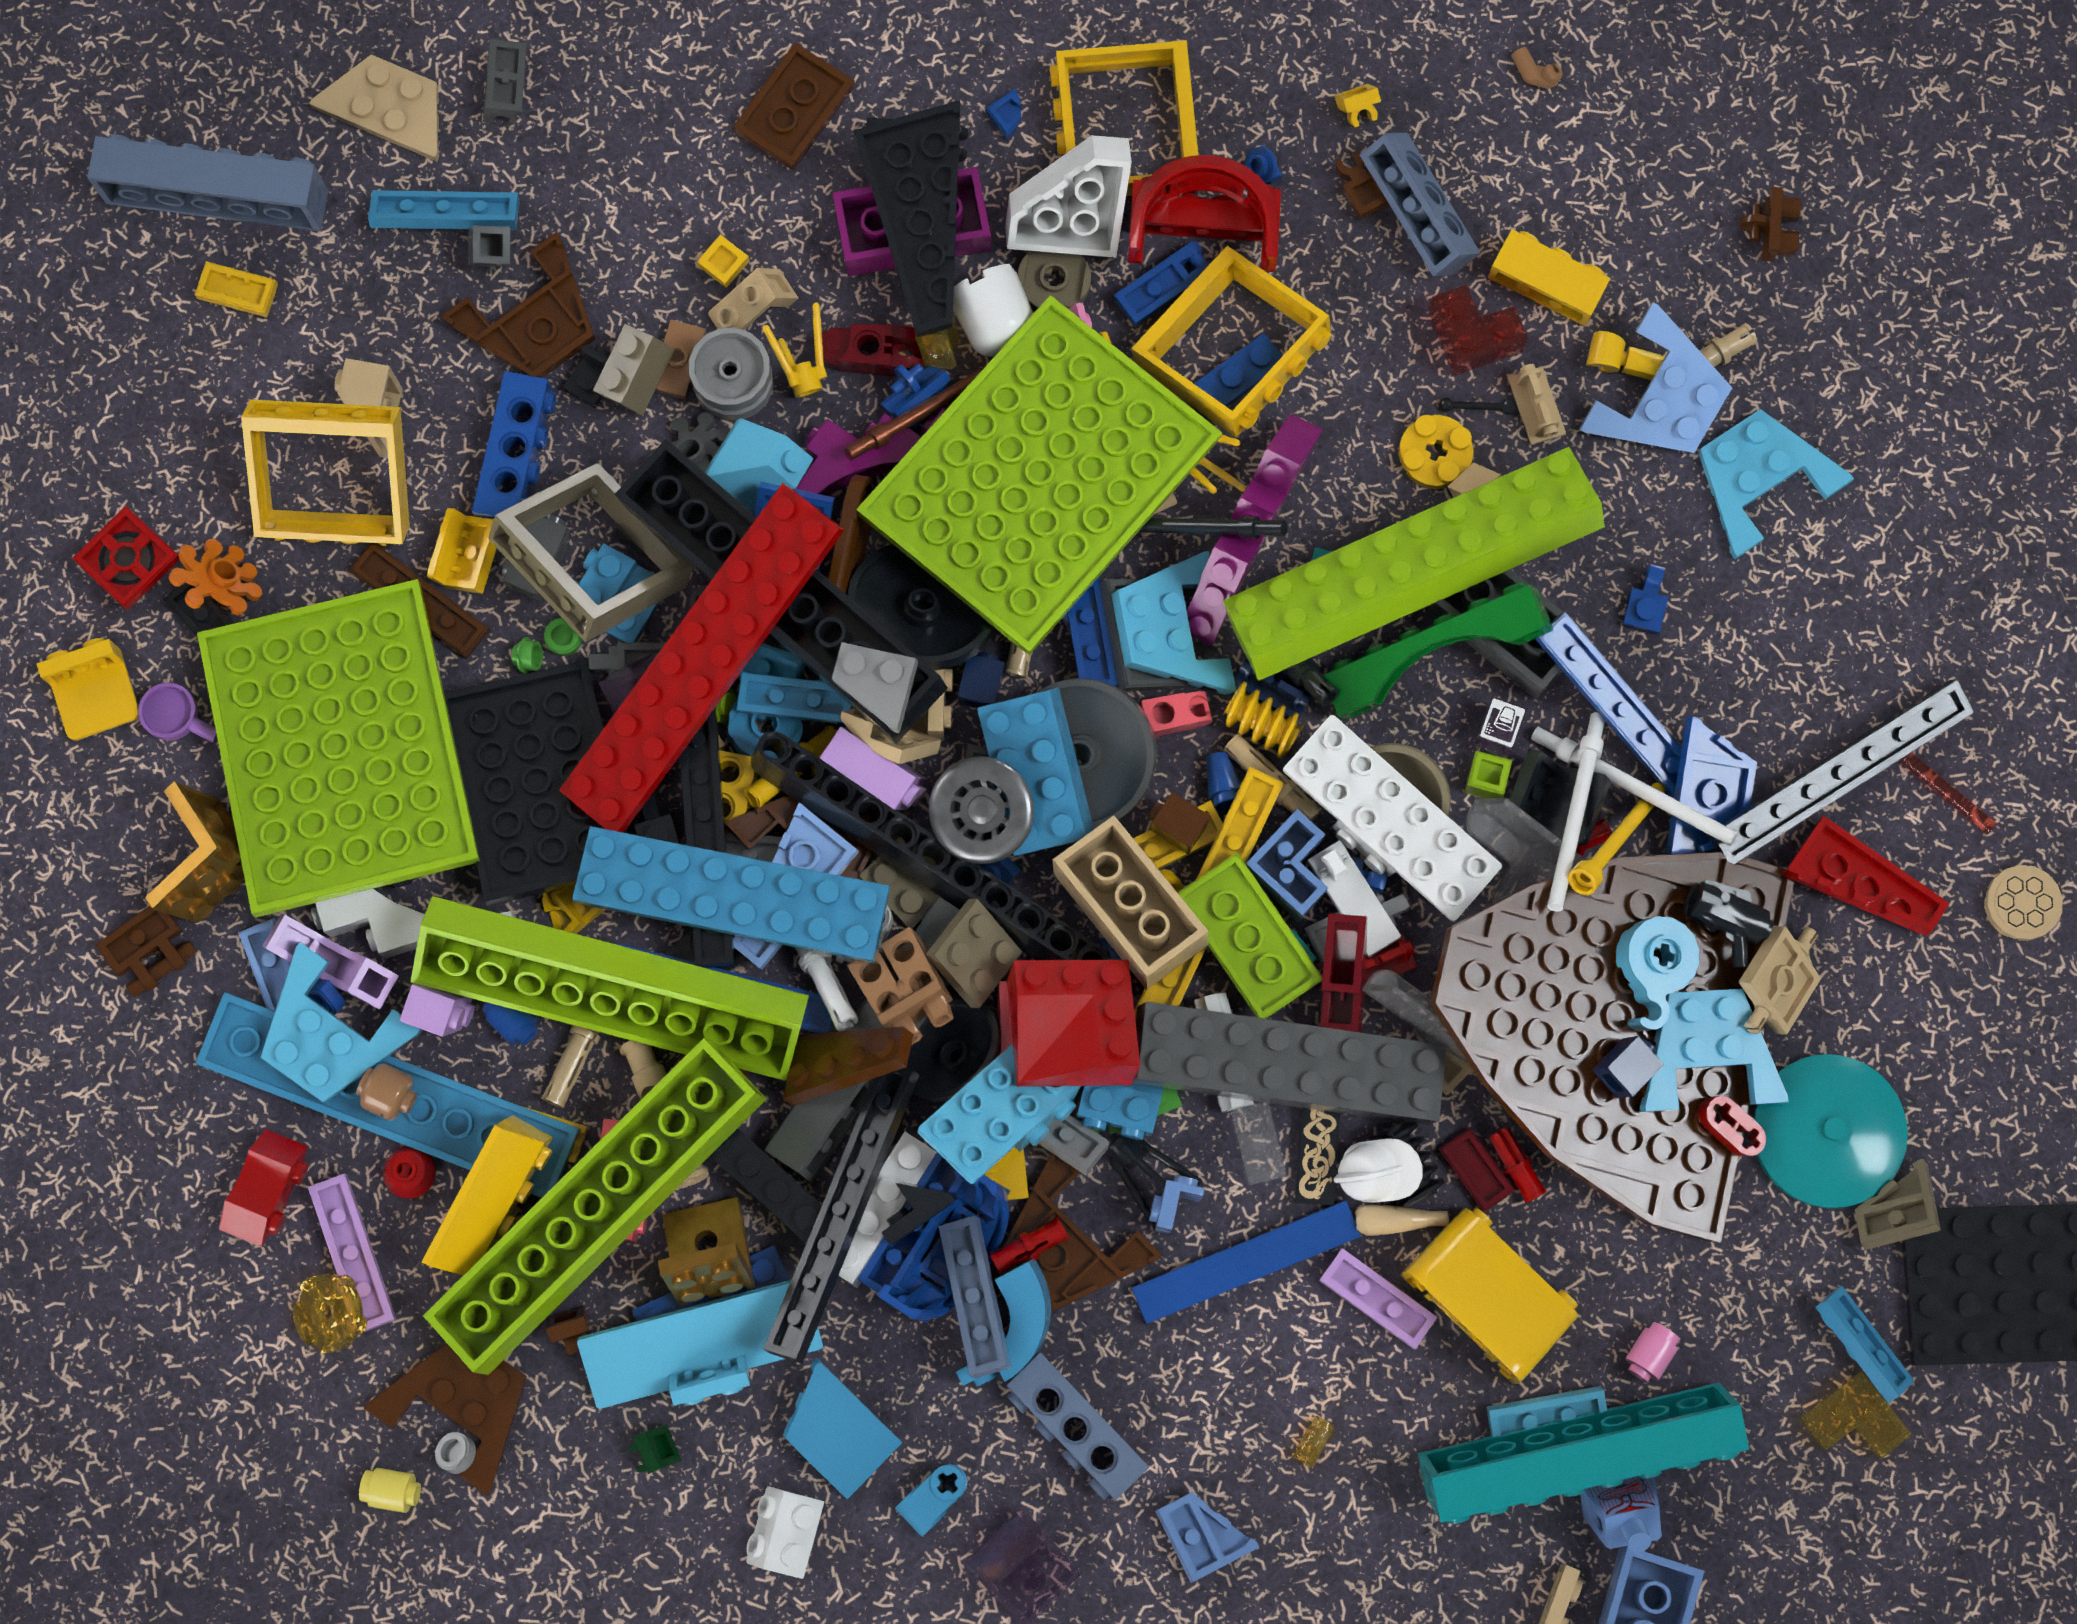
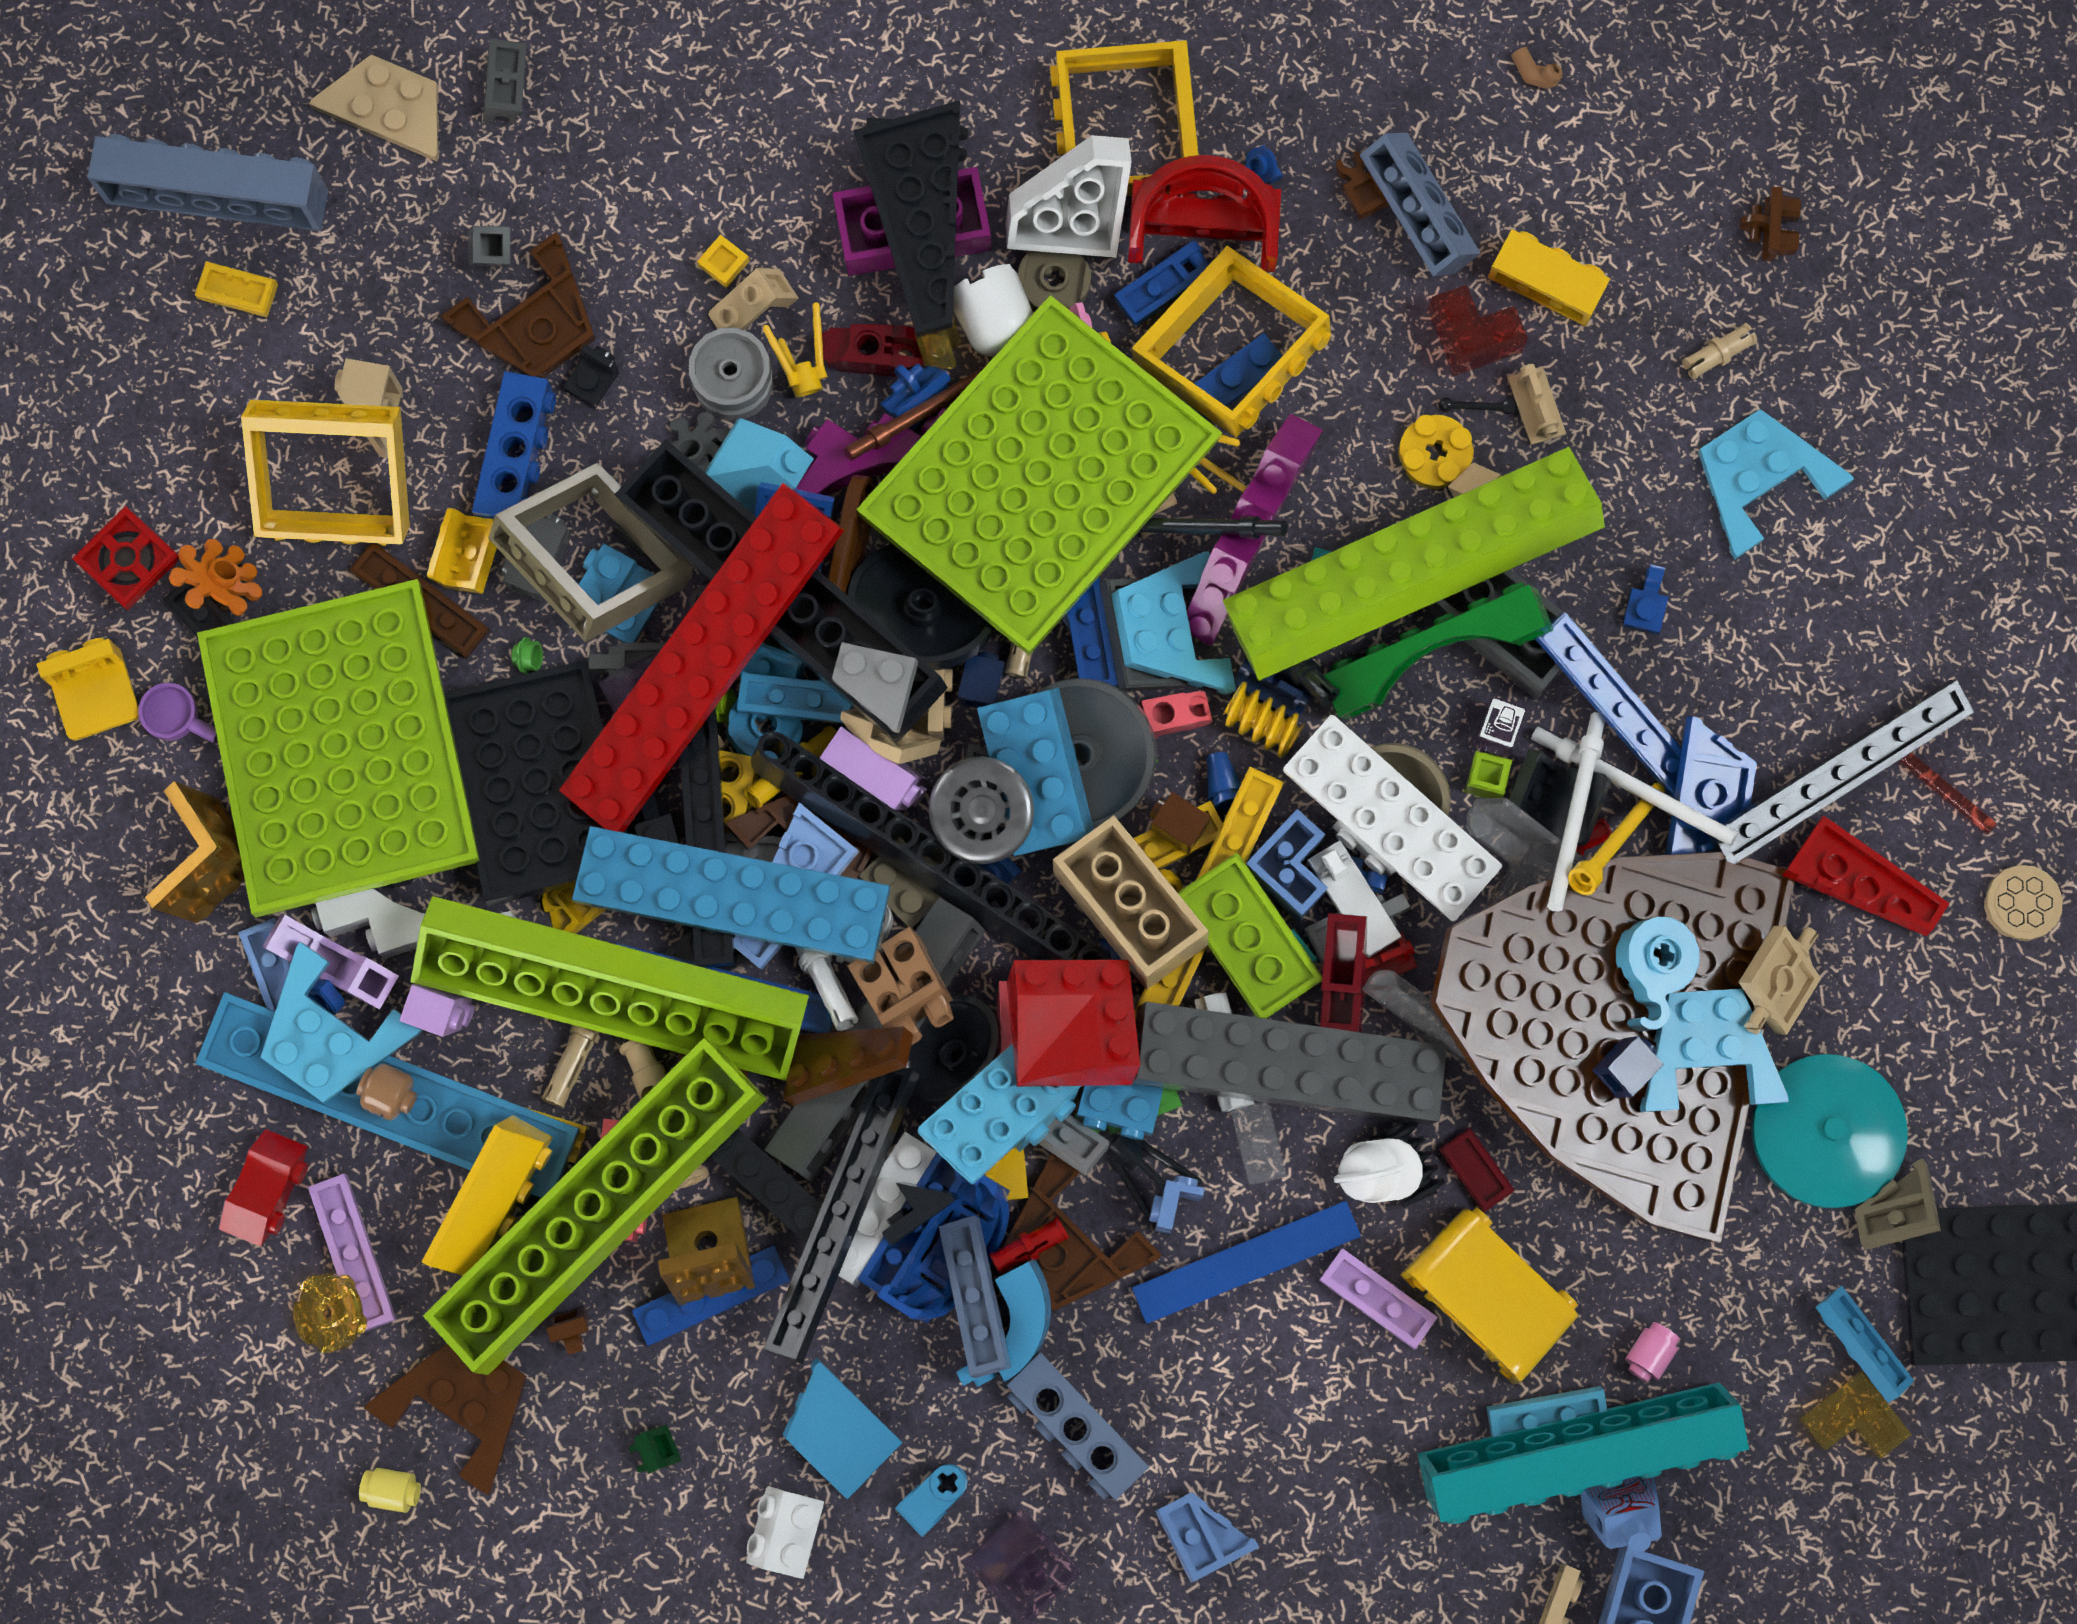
reddish brown plate [95,906,198,997] -> none
dark azure plate [368,190,520,230] -> none
red cone [383,1146,436,1199] -> none
light grey tile [435,1432,476,1474] -> none
blue brick [482,1002,539,1046] -> none
bright green tile [544,618,583,656] -> none
medium azure bracket [577,1280,823,1409] -> none
dark tan brick [593,324,675,416] -> none
medium nougat plate [655,320,707,400] -> none
reddish brown plate [733,42,855,171] -> none
dark tan plate [925,899,1022,1008] -> none
blue tile [985,88,1021,140] -> none
tan pin [1223,733,1322,822] -> none
clear yellow pin [1291,1416,1336,1469] -> none
tile [1294,1108,1340,1206] -> none
yellow tile [1334,84,1381,127] -> none
tan piece [1354,1205,1449,1236] -> none
tan tile [1442,1042,1472,1097] -> none
red axle [1490,1127,1547,1203] -> none
light blue wing [1579,302,1732,453] -> none
yellow piece [1586,331,1665,380] -> none
black piece [1683,880,1773,968] -> none
beam [1698,1096,1766,1157] -> none

